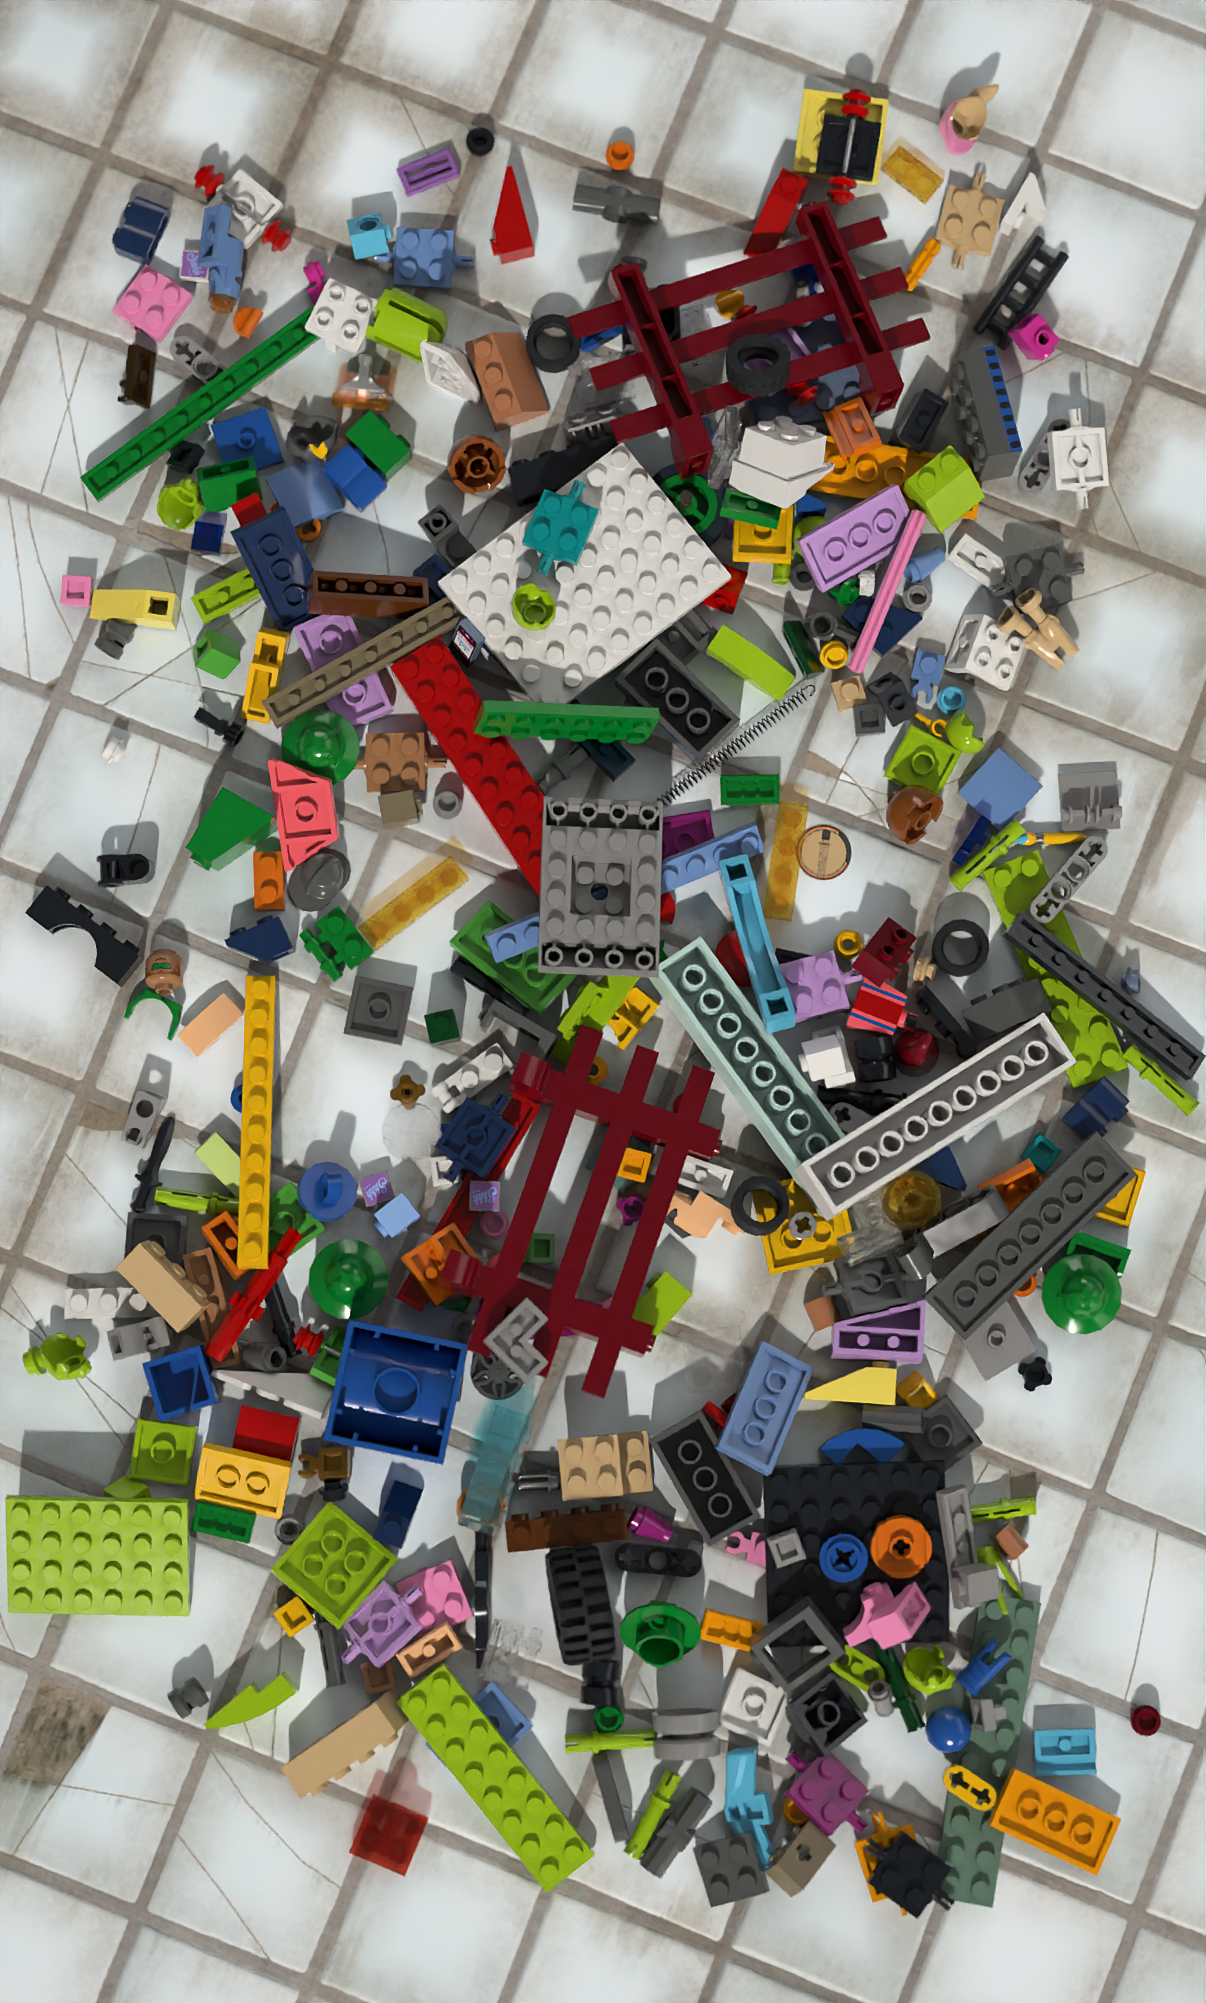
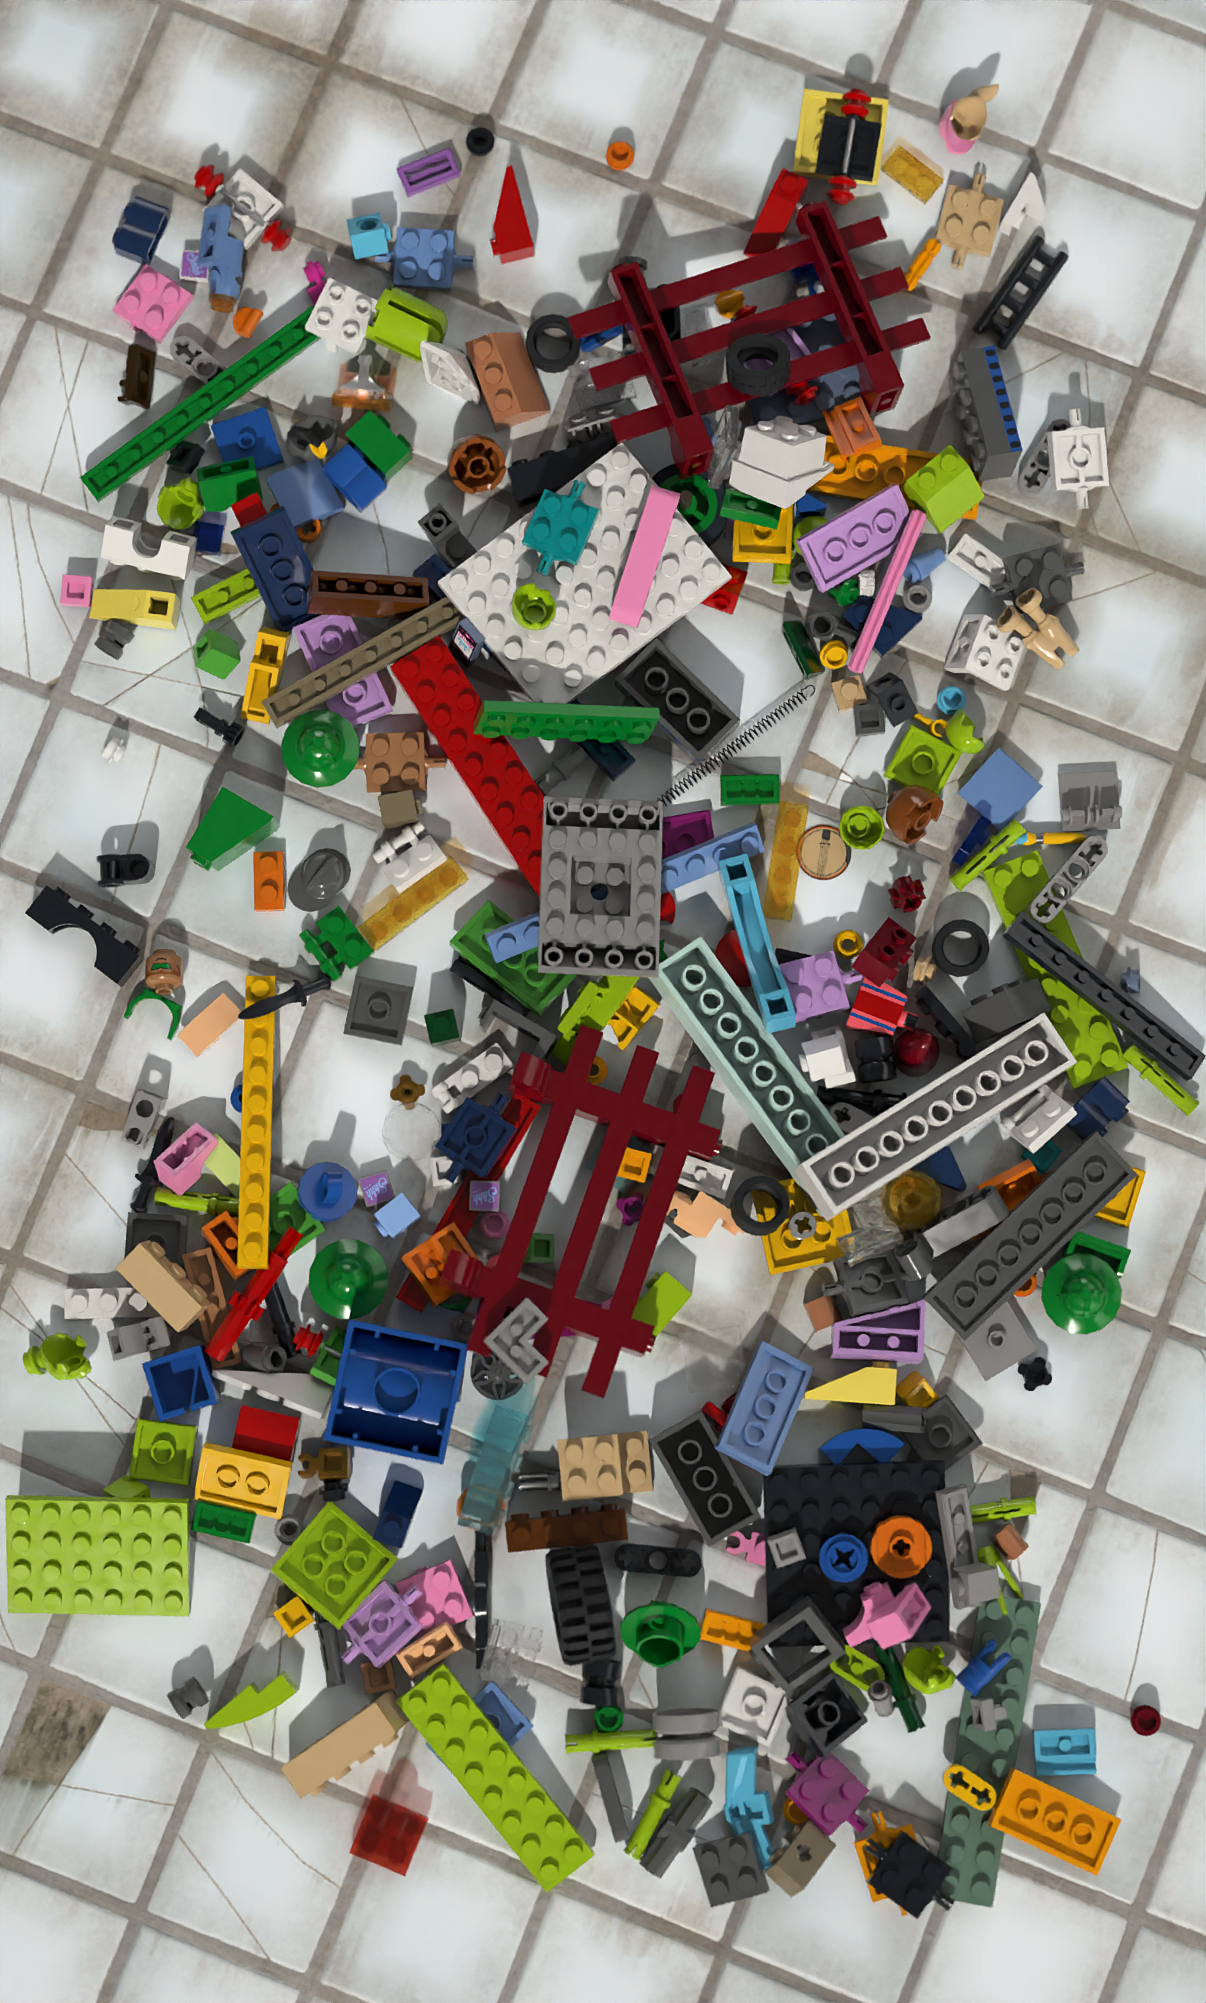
dark blue slope [224,915,295,964] -> none
coral wing [268,758,340,872] -> none
light grey plate [433,790,462,819] -> none
dark grey piece [572,184,661,225] -> none
magenta cone [627,1506,674,1543] -> none
dark grey plate [654,608,718,665] -> none
lime slope [707,624,796,702] -> none
black panel [888,388,949,454] -> none
medium blue plate [910,649,946,704] -> none
blue hair [925,1706,972,1753] -> none
dark pink brick [1008,314,1060,360] -> none
none -> white arch [101,516,197,580]
none -> bright pink arch [153,1122,218,1196]
none -> black sword [238,974,331,1020]
none -> white plate [372,821,447,894]
none -> bright pink beam [609,485,680,628]
none -> lime hair [838,805,885,850]
none -> dark red gear [887,875,926,913]
none -> white plate [1000,1084,1077,1154]

